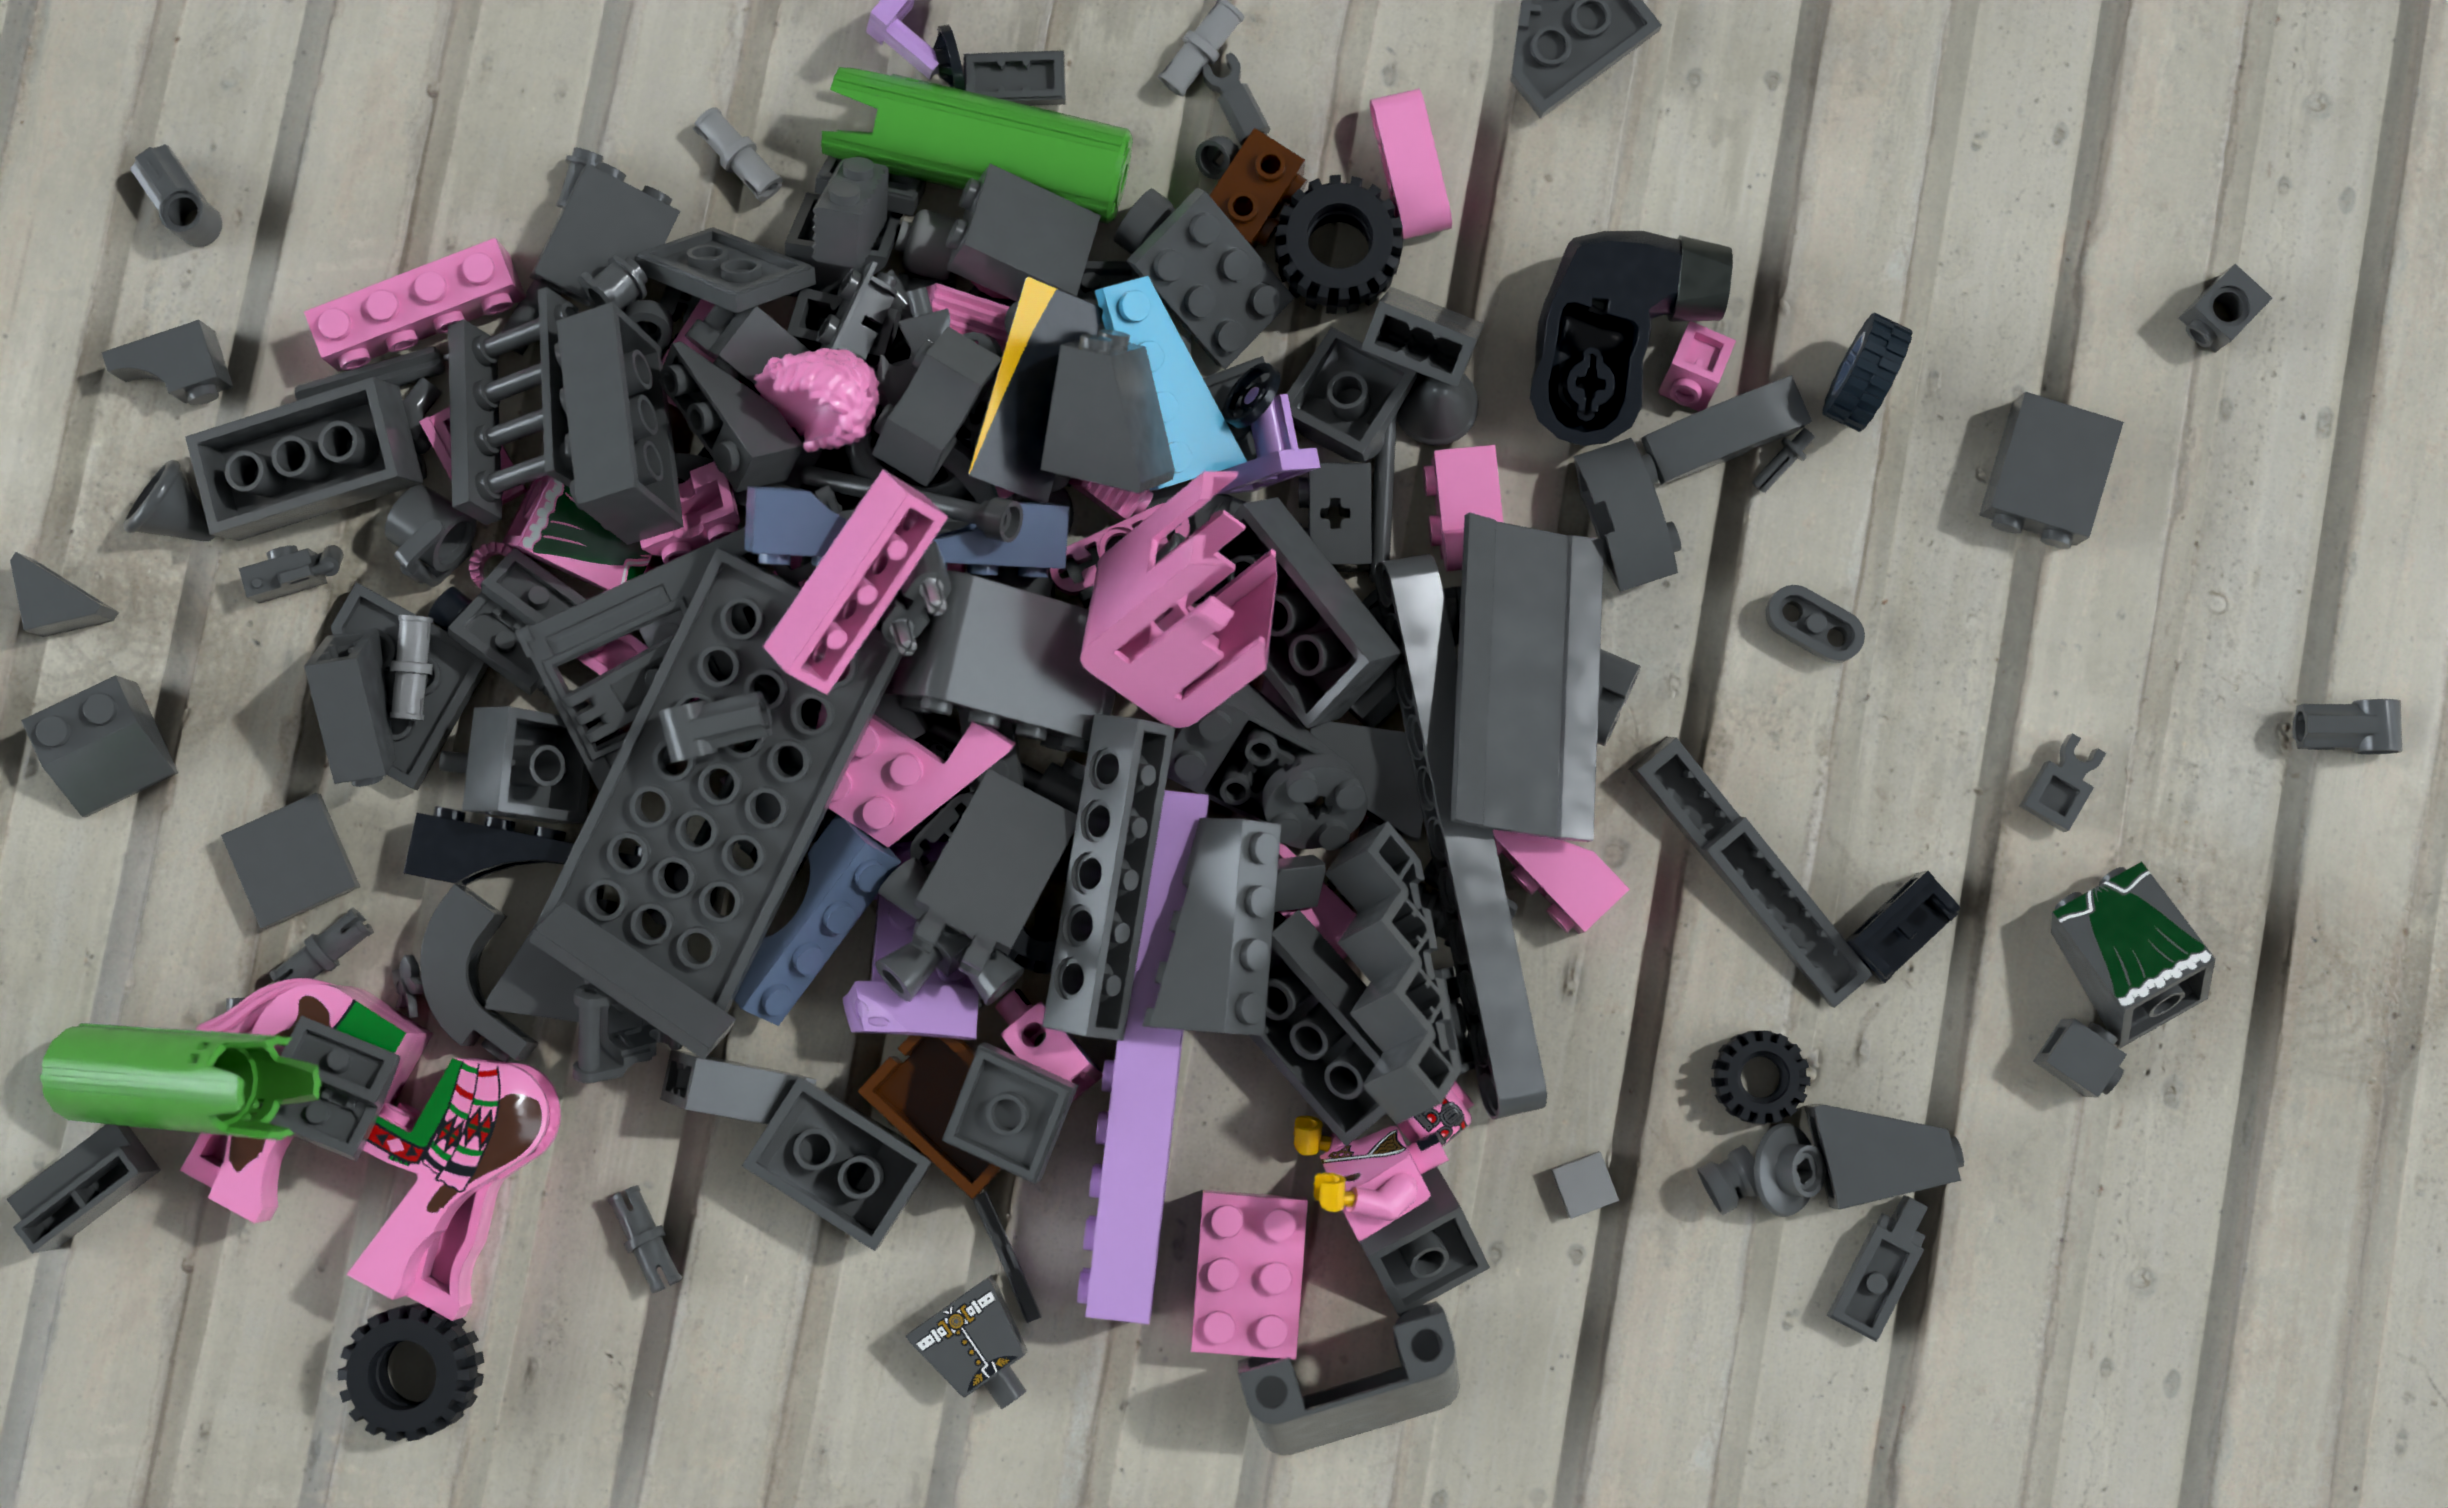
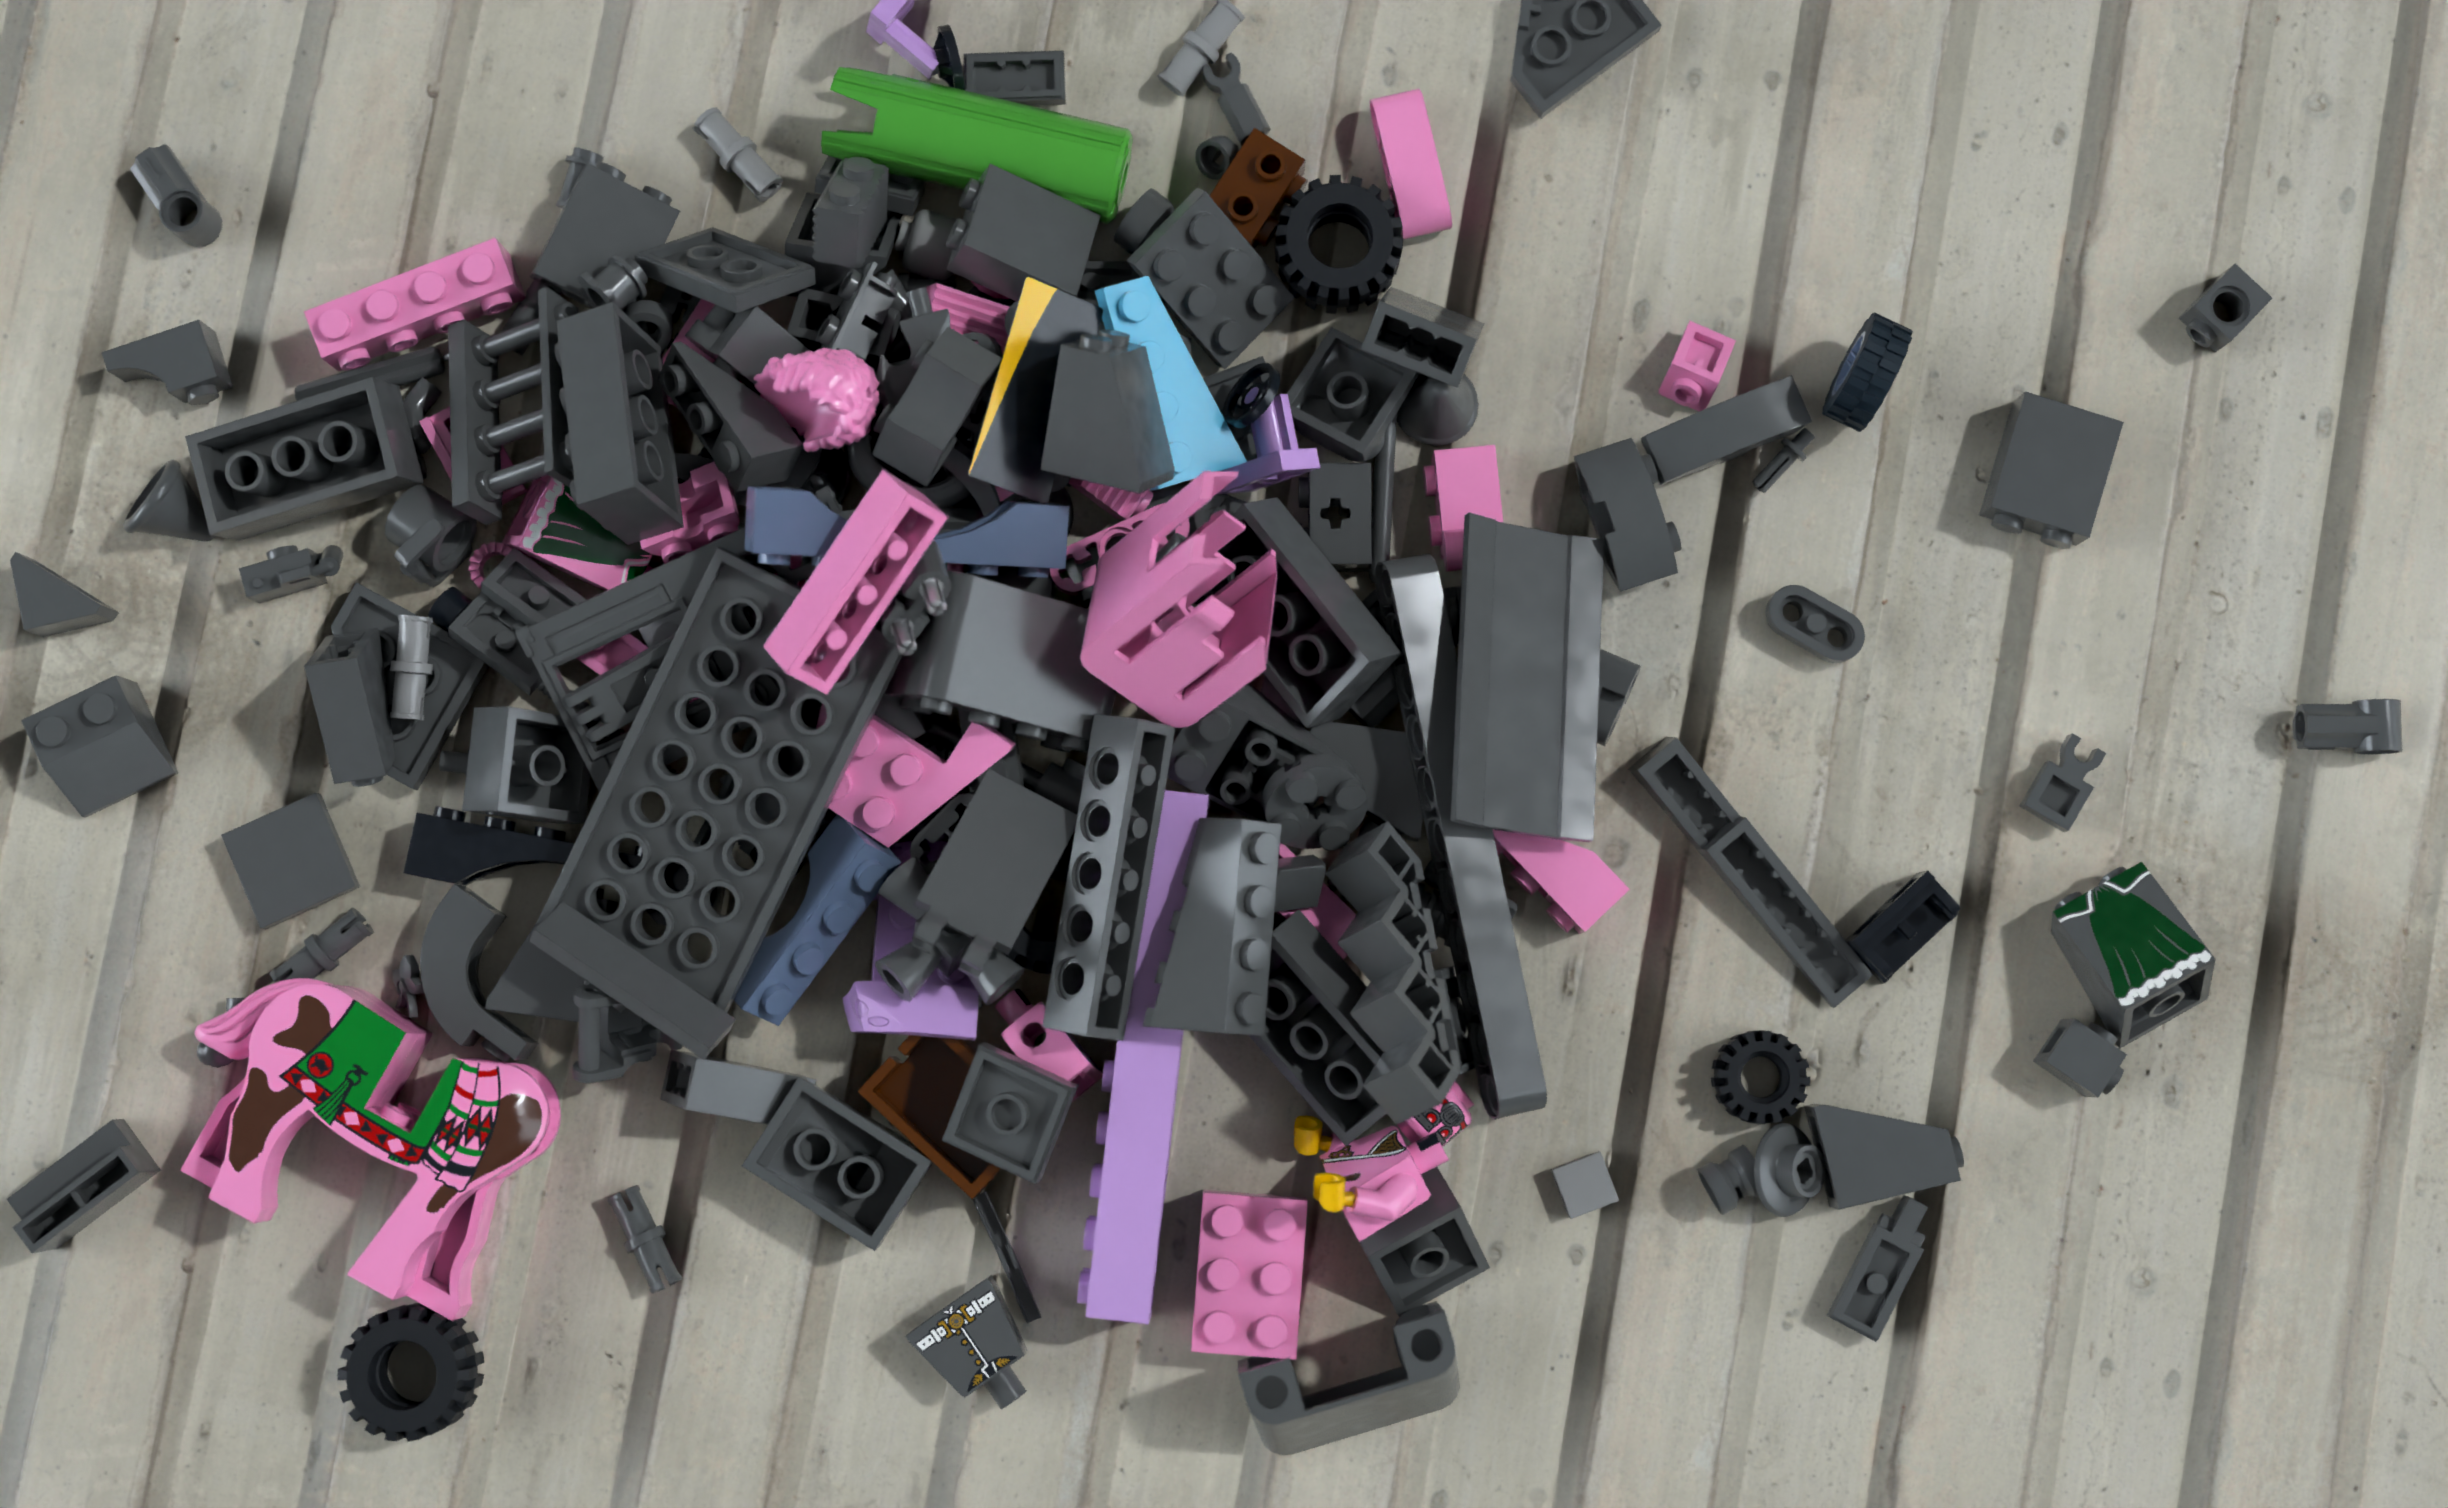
bright green piece [40,1023,321,1140] -> none
dark grey slope [259,1016,400,1162] -> none
dark grey piece [659,691,772,763] -> none
dark grey piece [801,465,1023,543] -> none
black piece [1530,231,1733,446] -> none

